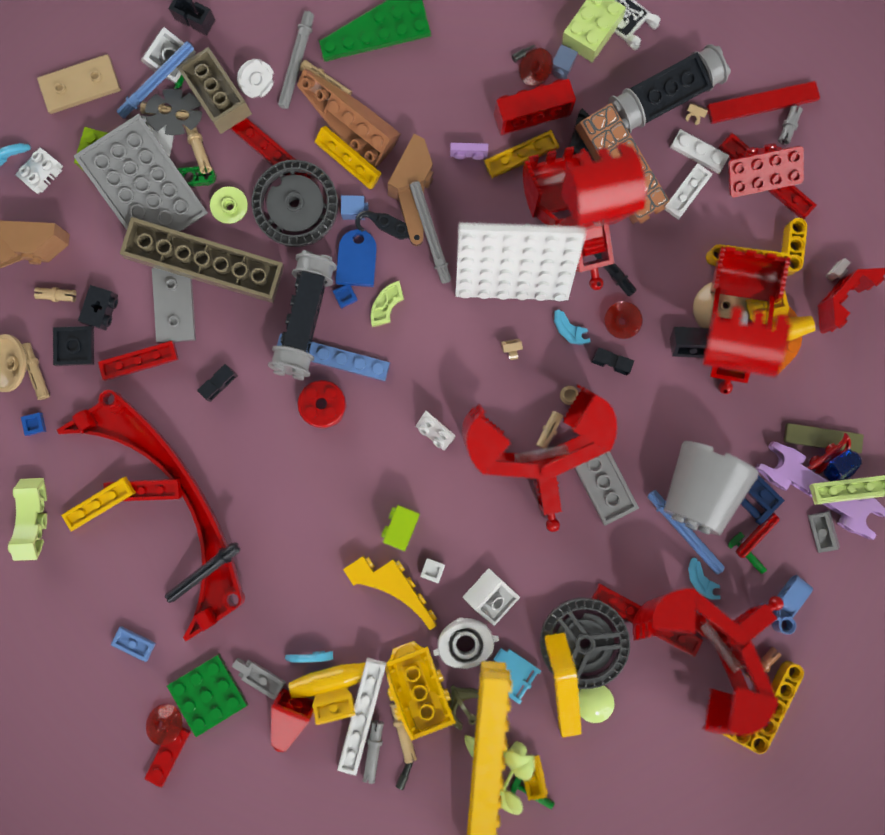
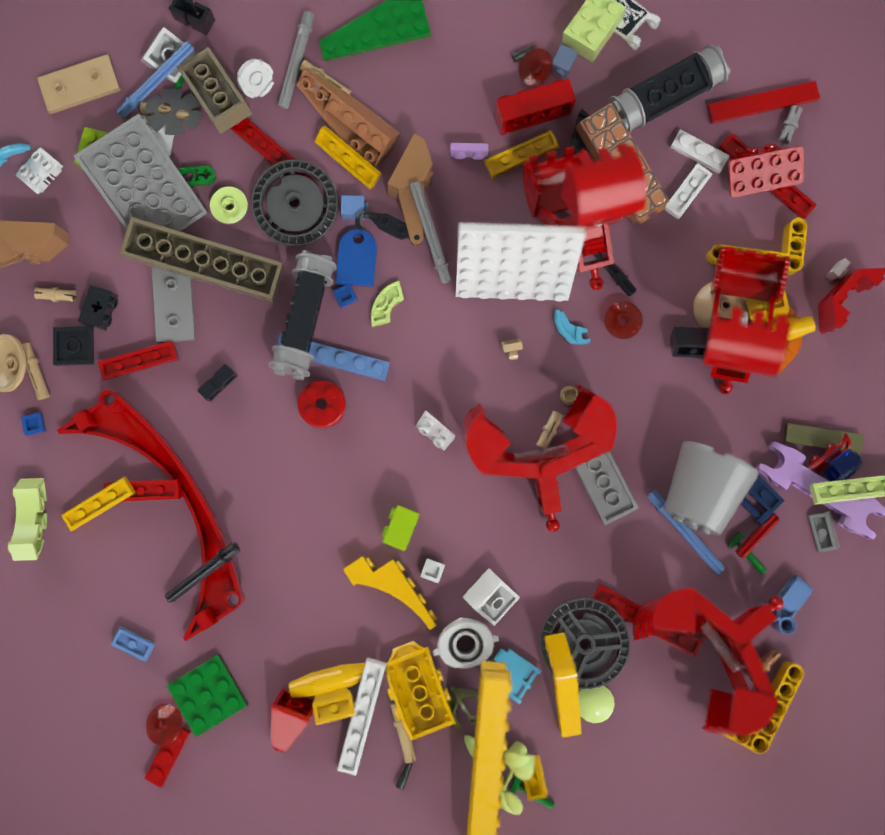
tan pin [183,124,212,174] -> none
light grey hinge [232,658,286,700] -> none
medium azure piece [285,651,333,663] -> none
light grey pin [363,720,384,784] -> none
black piece [591,347,634,376] -> none
tan tile [686,102,708,125] -> none
medium azure piece [688,558,720,599] -> none

